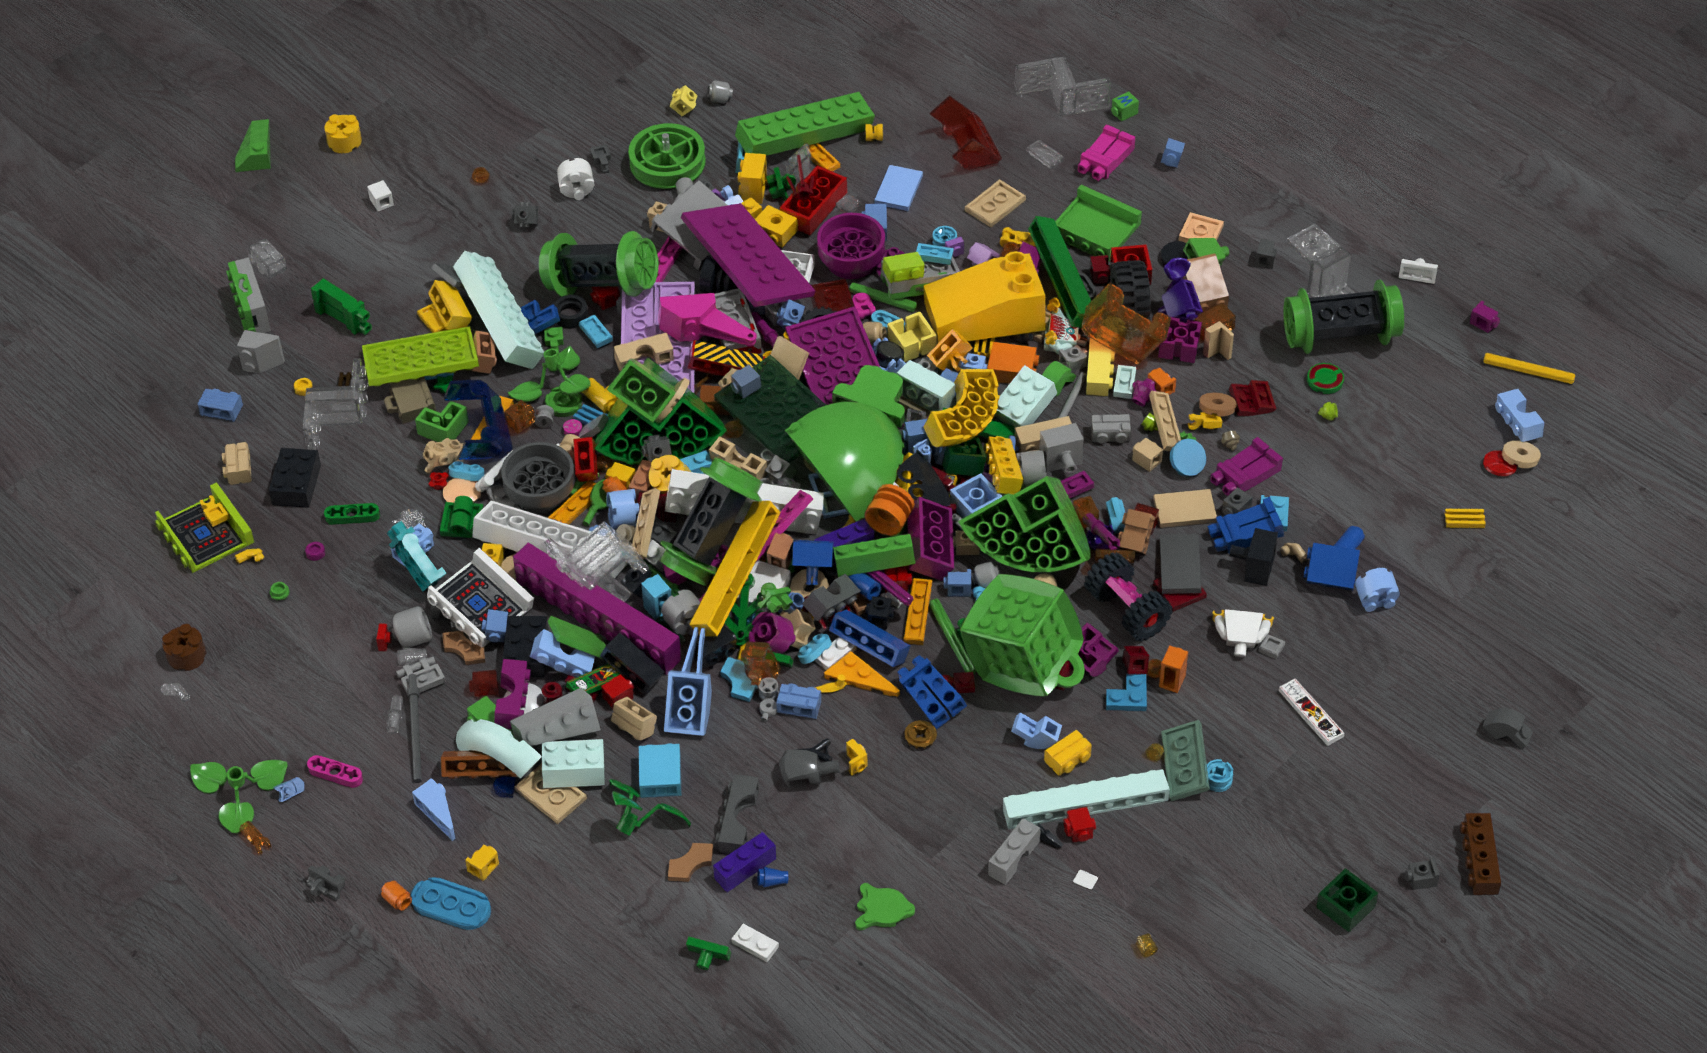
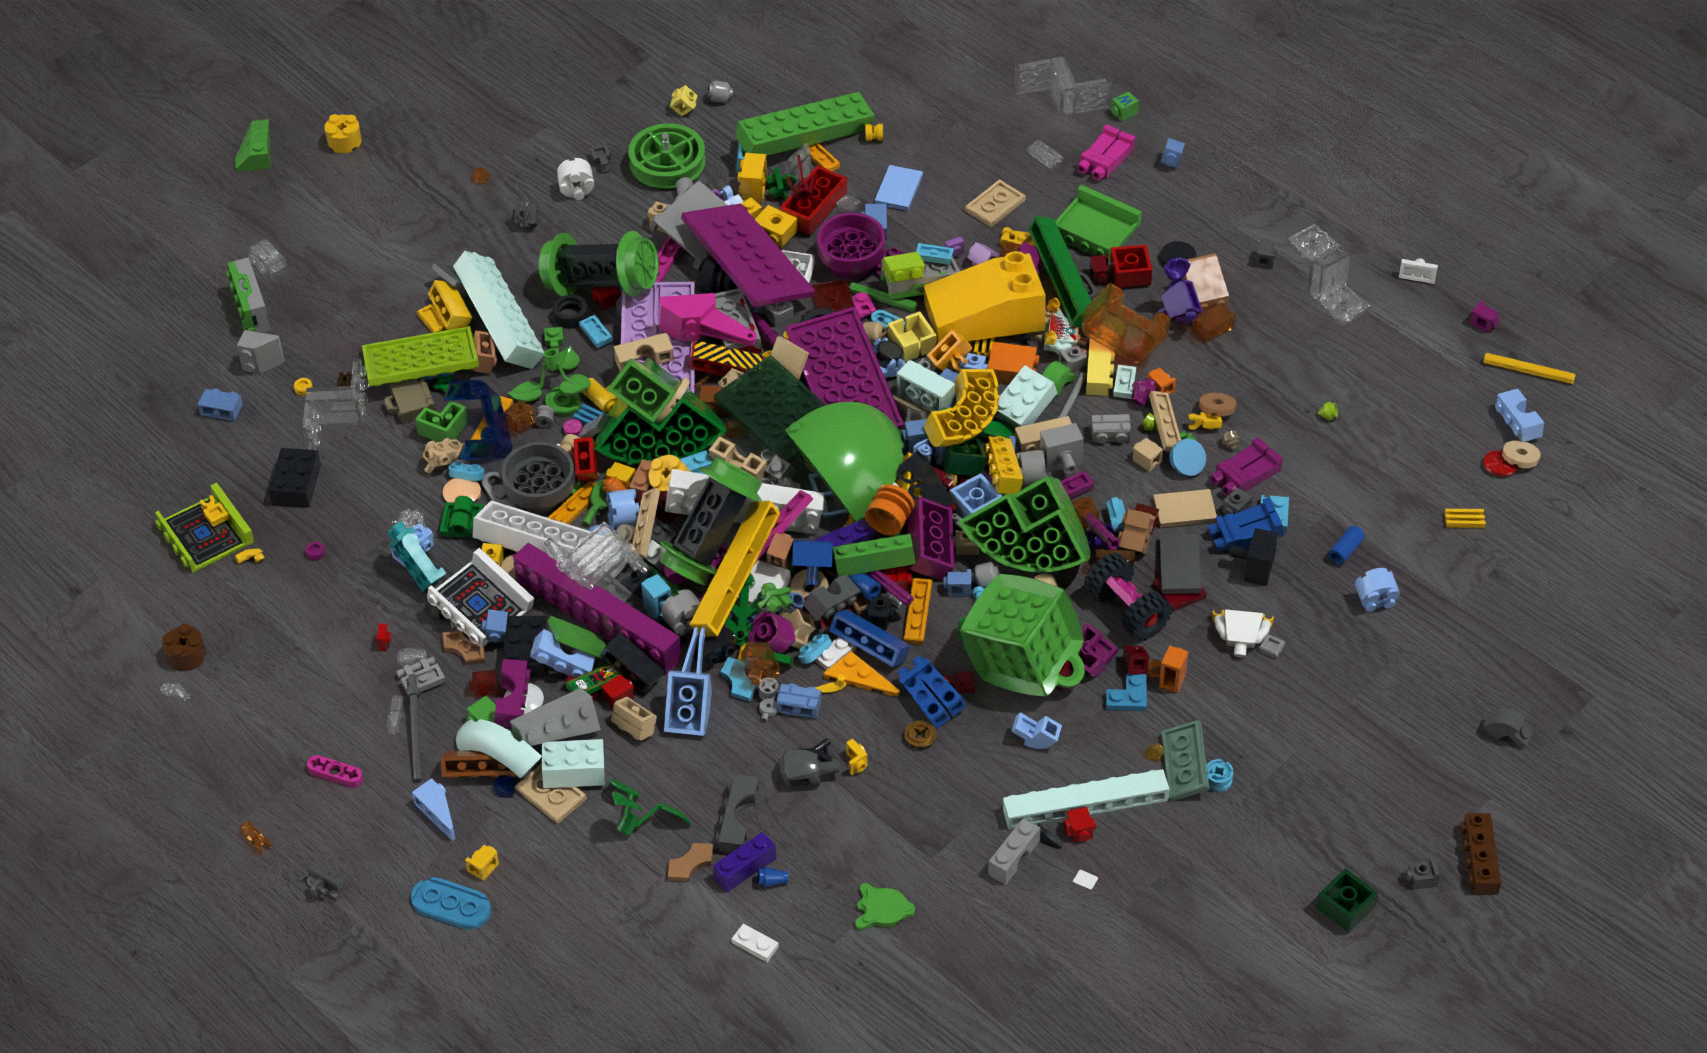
bright green plant [190,760,288,834] -> none
tan brick [222,442,252,485] -> none
bright green plate [270,582,290,600] -> none
medium blue piece [273,777,304,802] -> none
green hips [311,278,372,335] -> none
green beam [324,503,380,525] -> none
white brick [367,180,394,211] -> none
orange brick [381,881,412,911] -> none
light grey head [391,606,432,648] -> none
red plate [429,472,449,490] -> none
white plate [475,450,513,492] -> none
blue plate [520,300,560,335] -> none
dark red brick [542,682,563,705] -> none
clear orange plate [597,454,614,472] -> none
medium azure brick [639,743,682,798] -> none
dark grey brick [642,435,672,462] -> none
green tile [686,936,732,970] -> none
sand blue brick [731,365,761,398] -> none
medium blue brick [776,299,805,330] -> none
bright green brick [832,365,905,428] -> none
bright green axle [929,598,976,674] -> none
clear red windscreen [930,95,1002,170] -> none
medium azure wheel [932,226,957,247] -> none
yellow brick [1044,730,1092,776] -> none
black tyre [1110,260,1151,331] -> none
clear yellow hose [1136,933,1158,957] -> none
magenta brick [1158,316,1202,363] -> none
light nougat plate [1179,212,1224,243] -> none
bright green torso [1183,238,1229,267] -> none
tan panel [1203,321,1234,360] -> none
dark red slope [1229,380,1276,416] -> none
tile [1279,679,1344,746] -> none
tan arm [1280,543,1307,563] -> none
brick [1283,279,1404,354] -> none
blue brick [1304,543,1360,591] -> none
green tile [1307,363,1344,394] -> none

